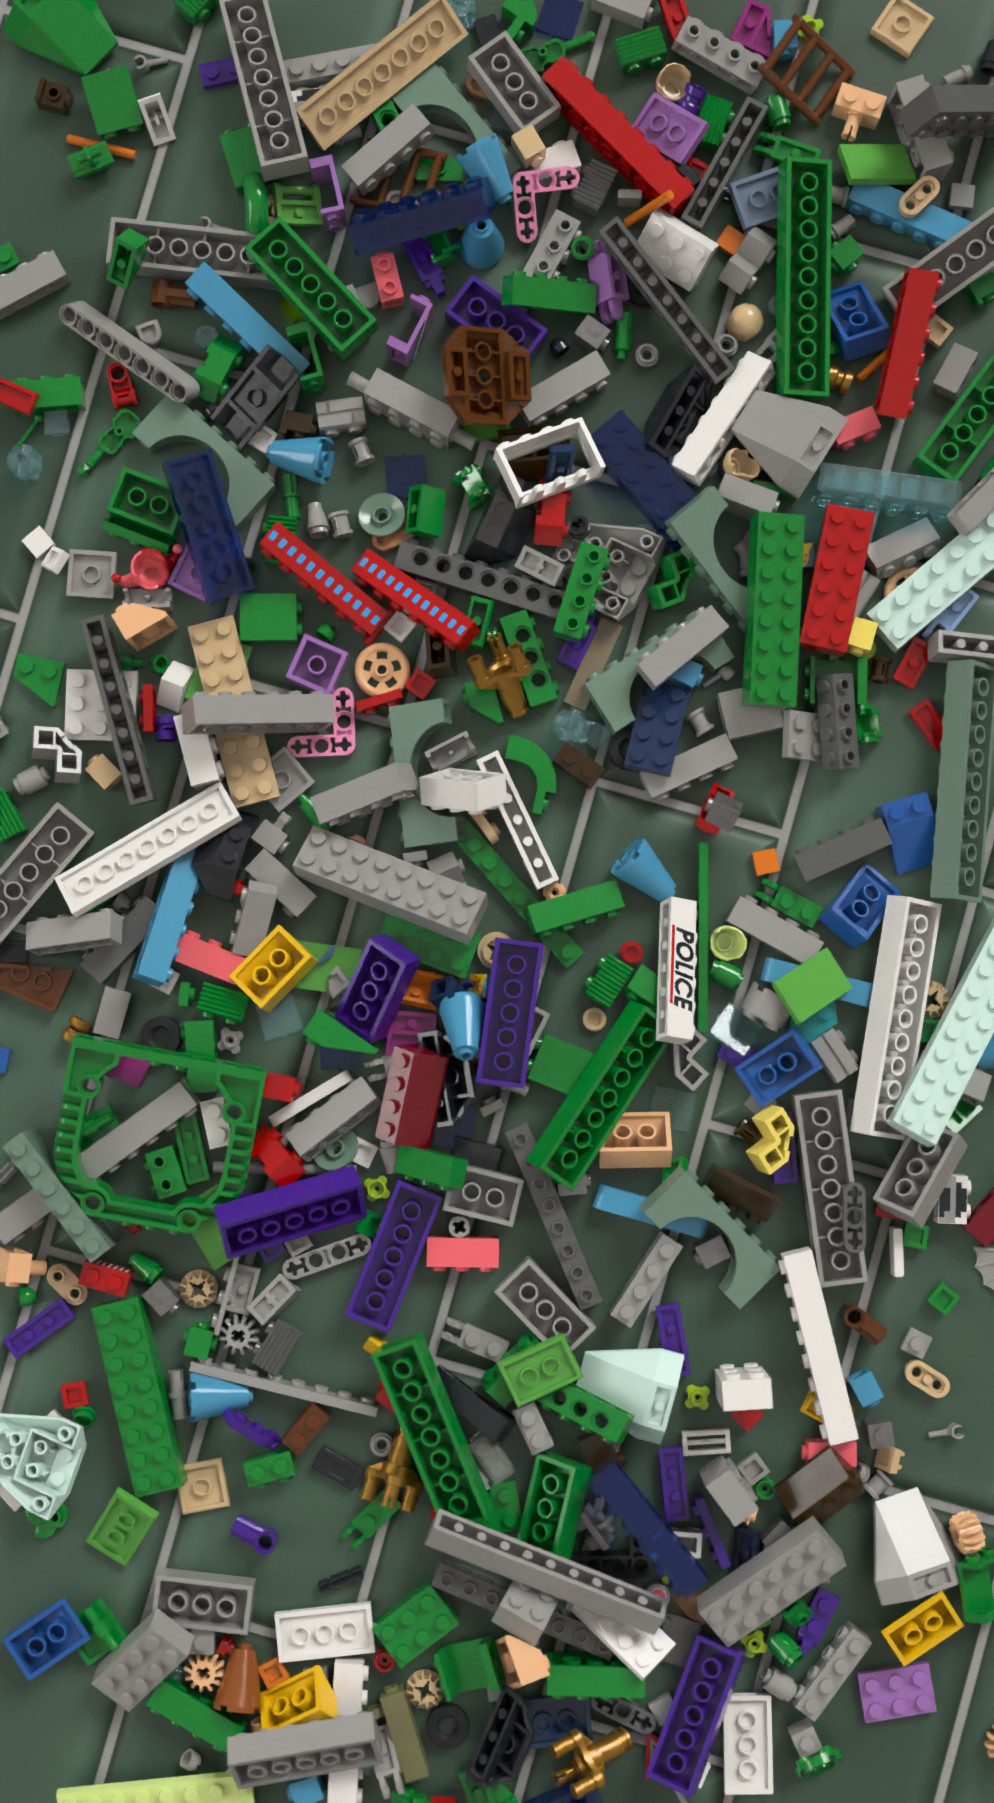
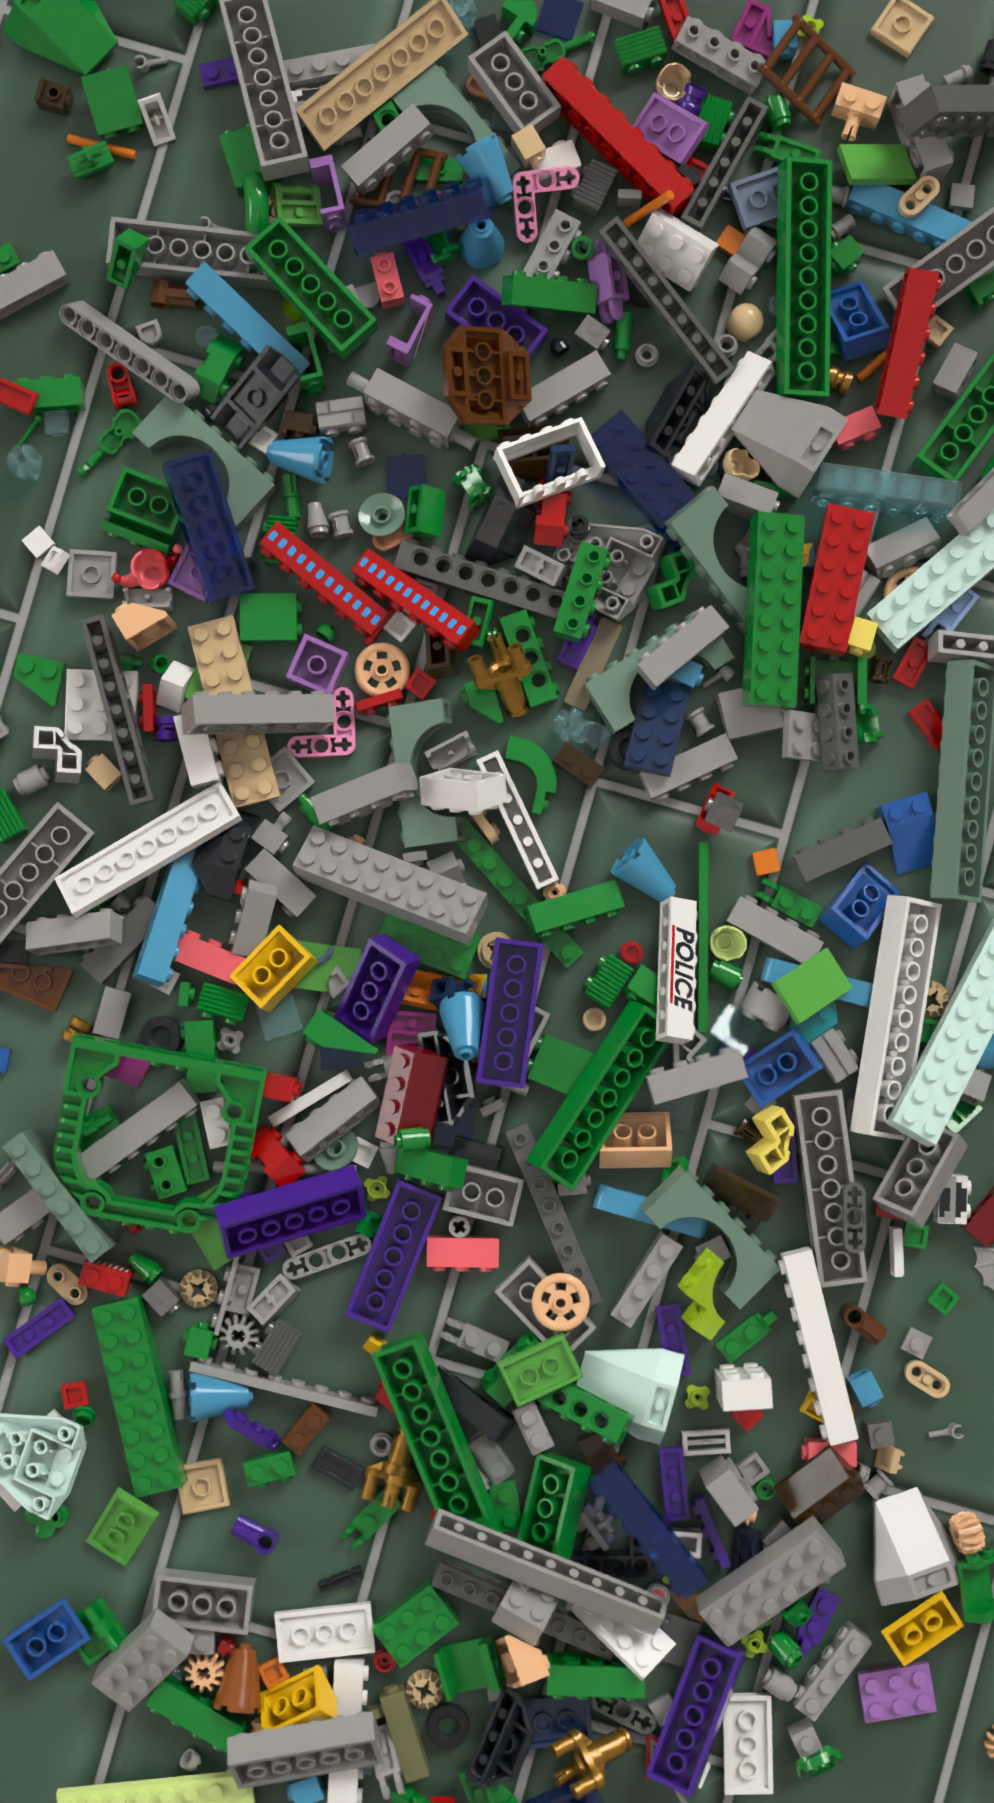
none -> green brick [393,1127,431,1154]
none -> light nougat plate [532,1273,590,1332]
none -> light grey brick [645,1046,748,1105]
none -> lime arch [677,1247,725,1341]
none -> green hinge [715,1309,778,1364]

